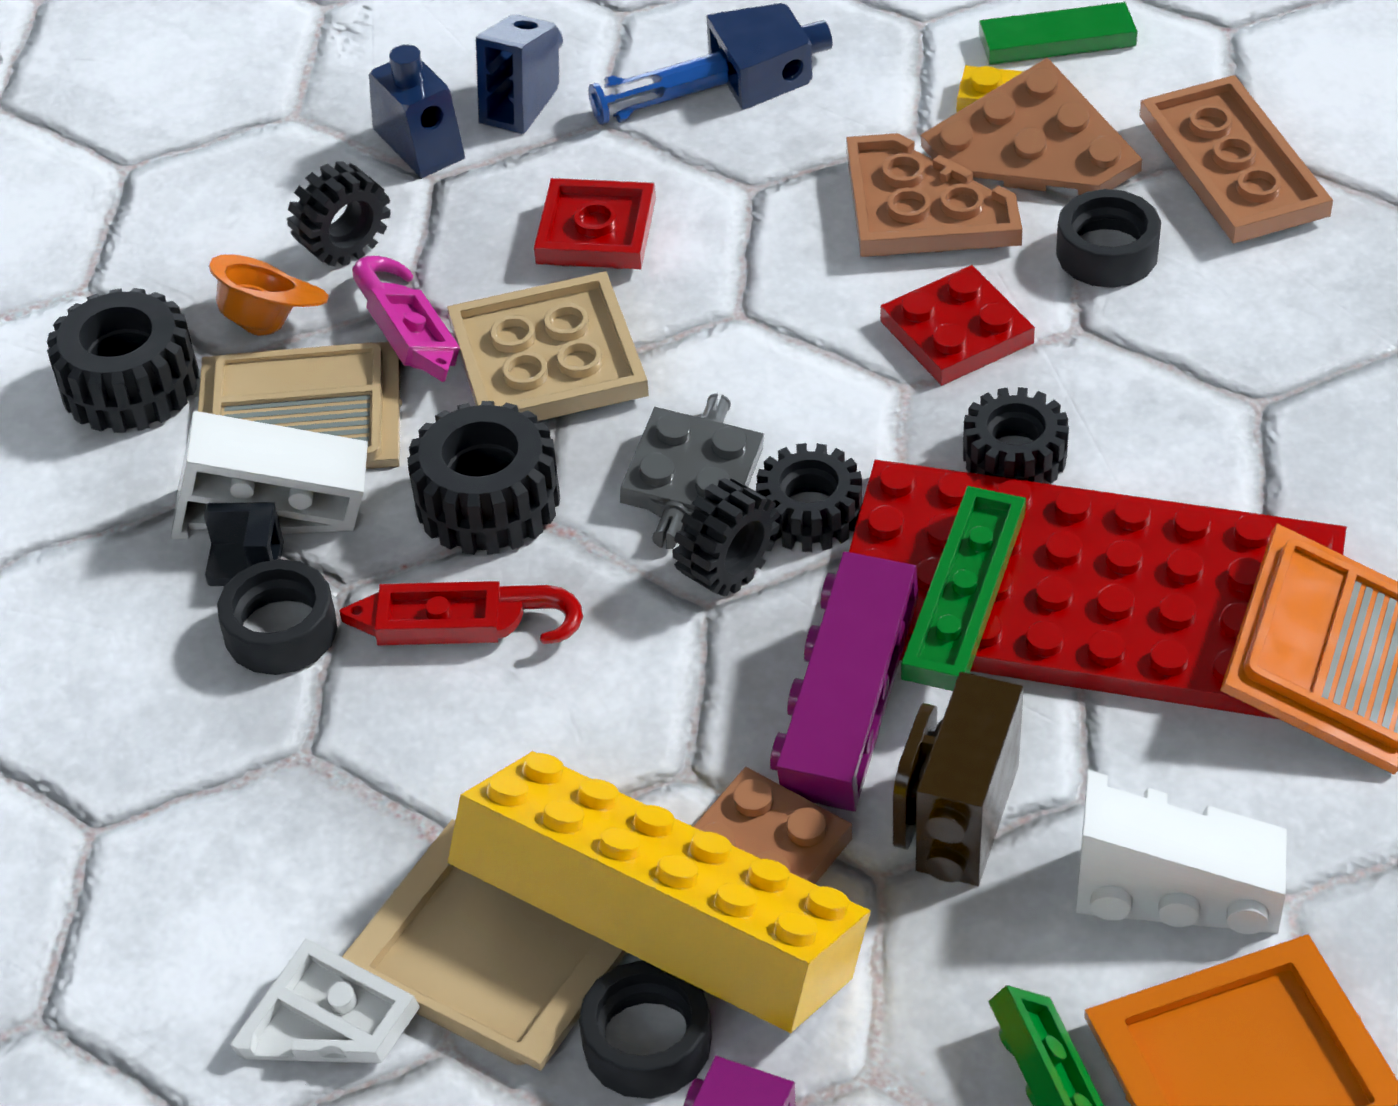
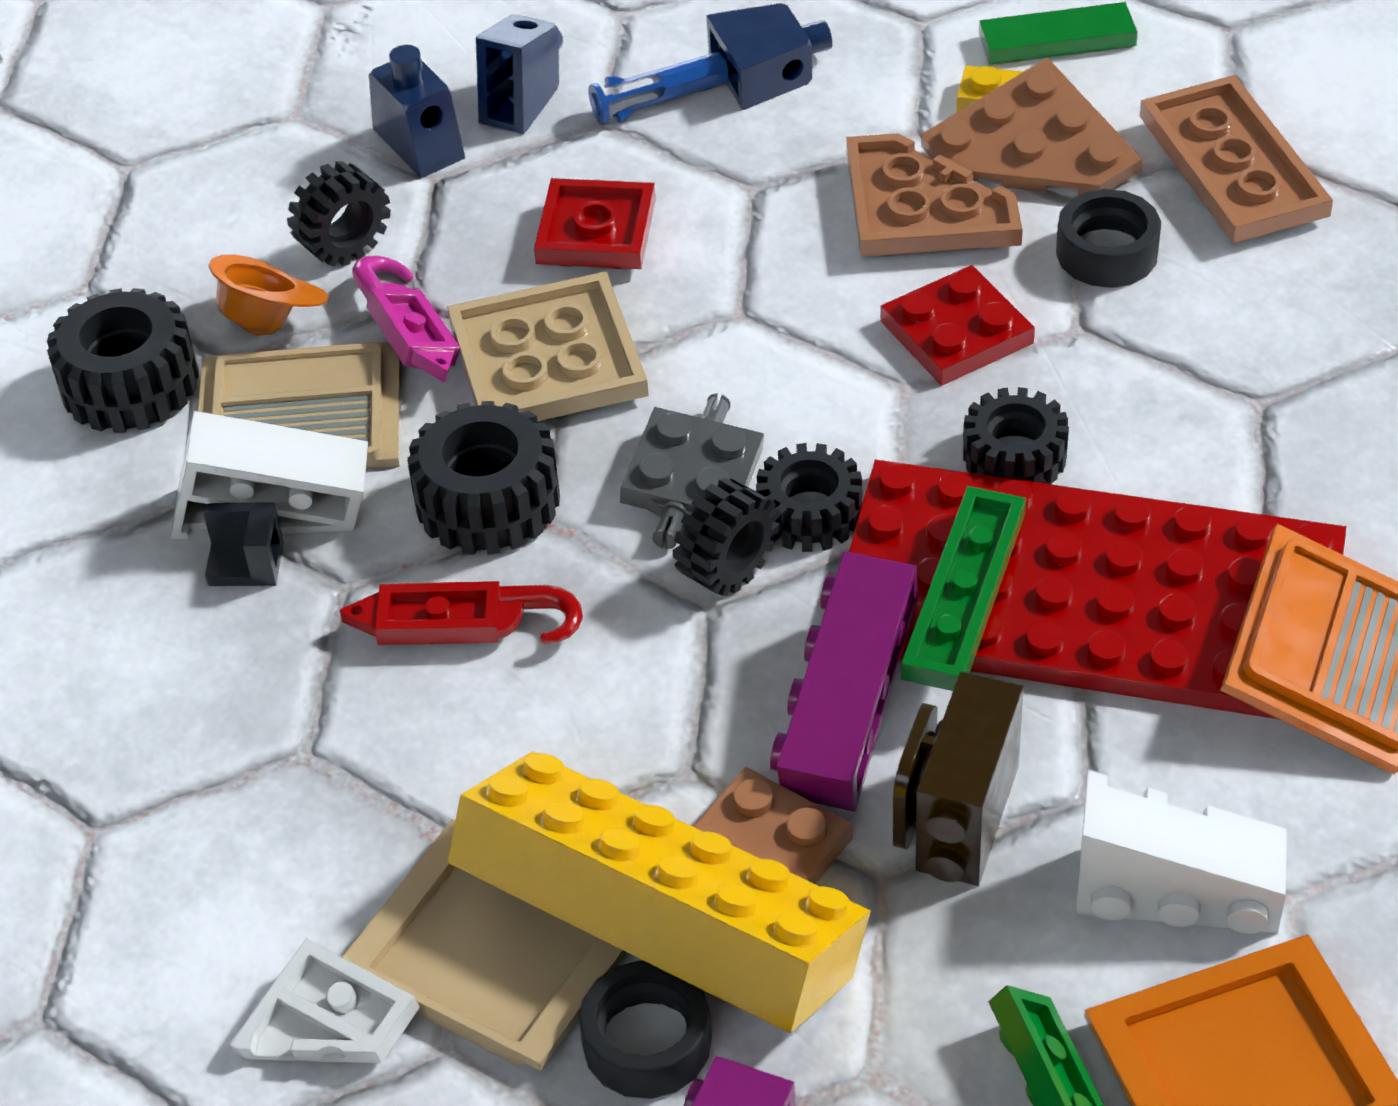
black tyre [217,559,338,675] -> none

